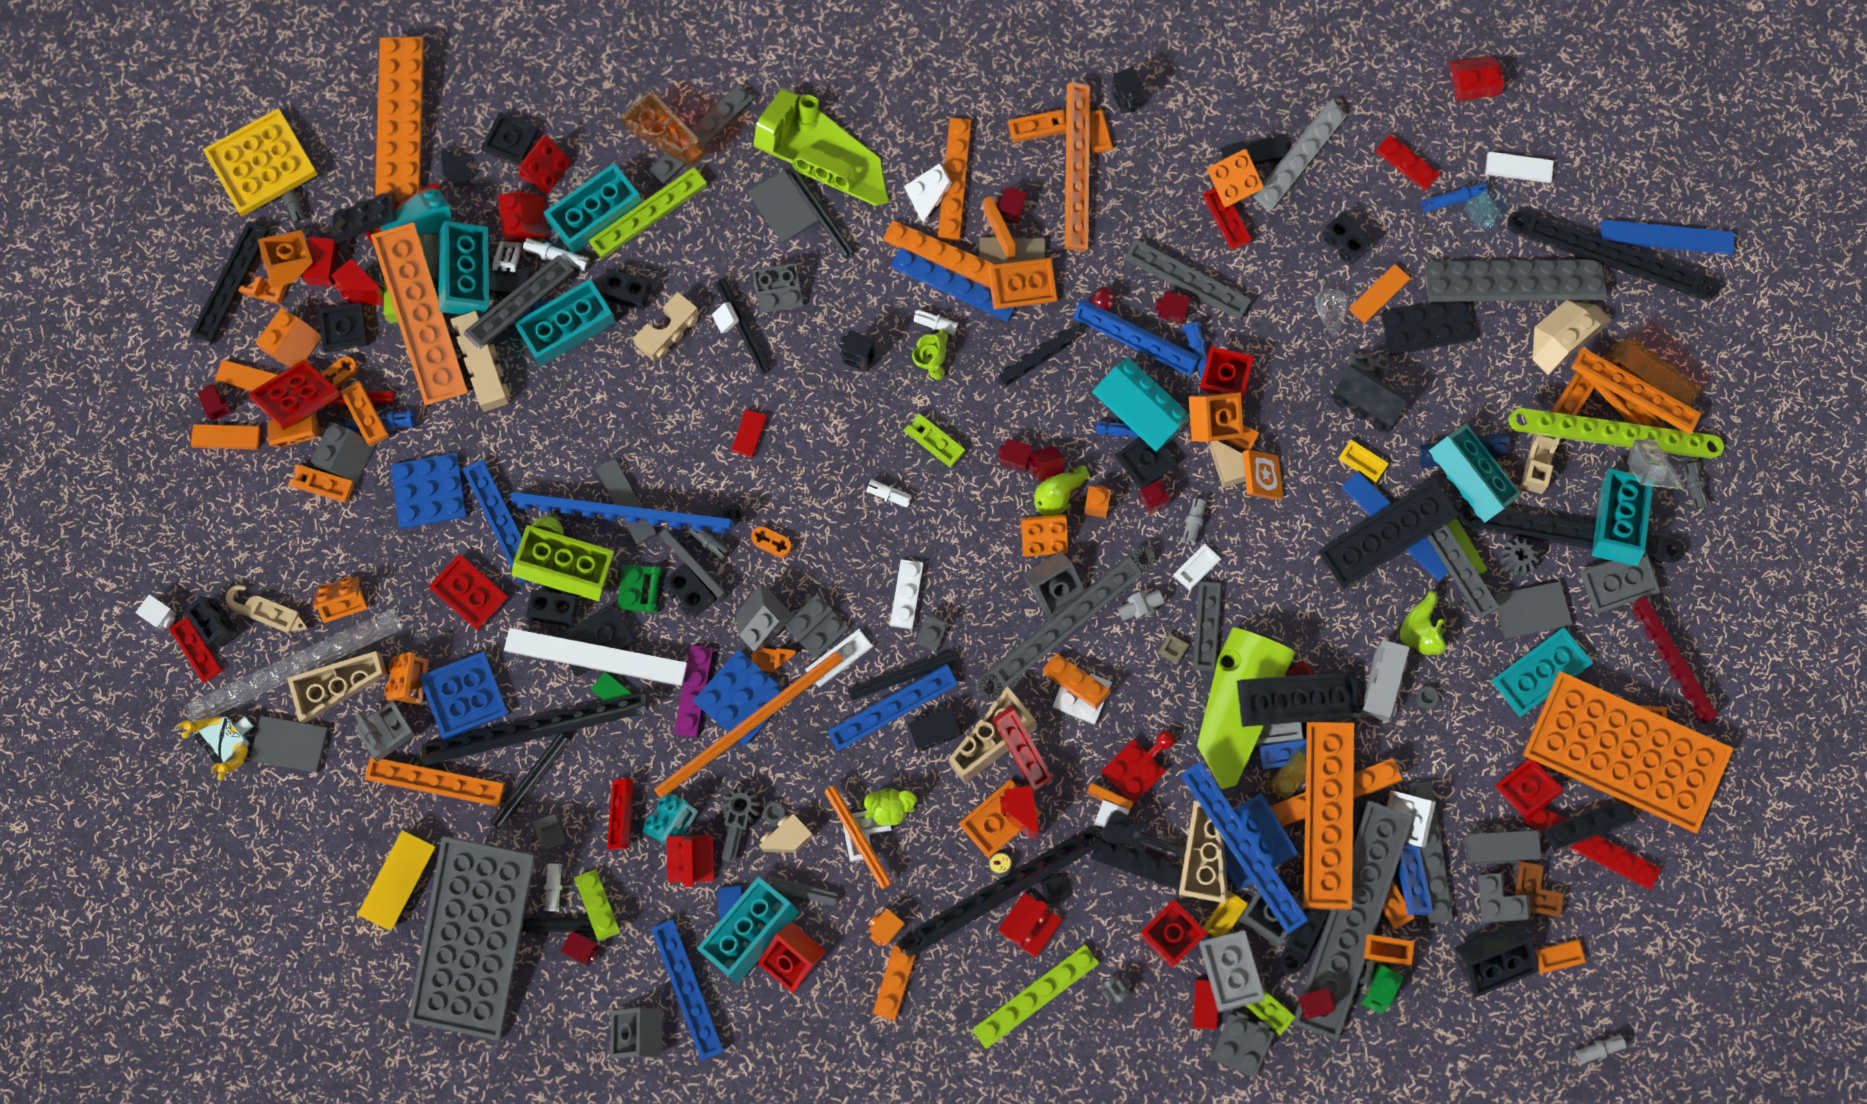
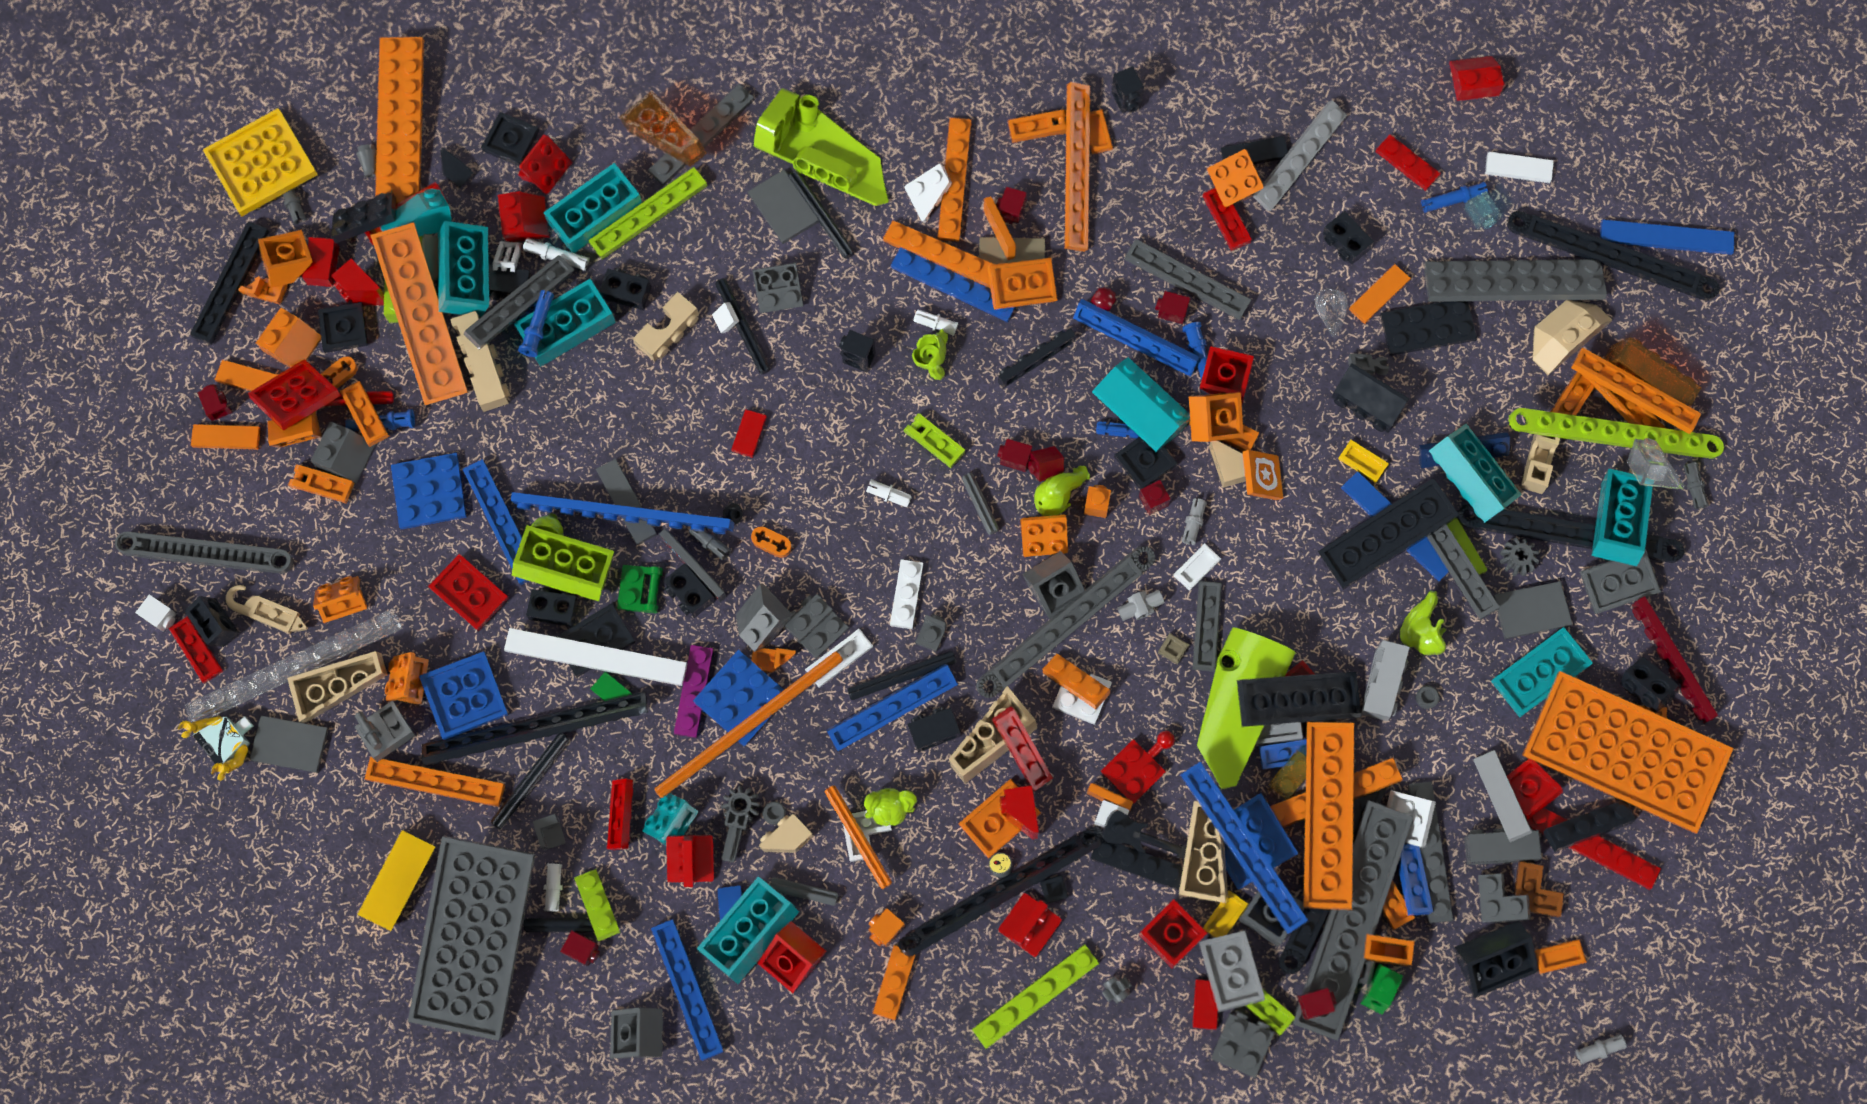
none -> dark grey gear [115,532,294,574]
none -> dark grey cone [356,144,377,178]
none -> blue pin [518,290,554,357]
none -> dark grey axle [962,473,999,535]
none -> light grey tile [1473,750,1532,842]
none -> black brick [1620,657,1679,713]

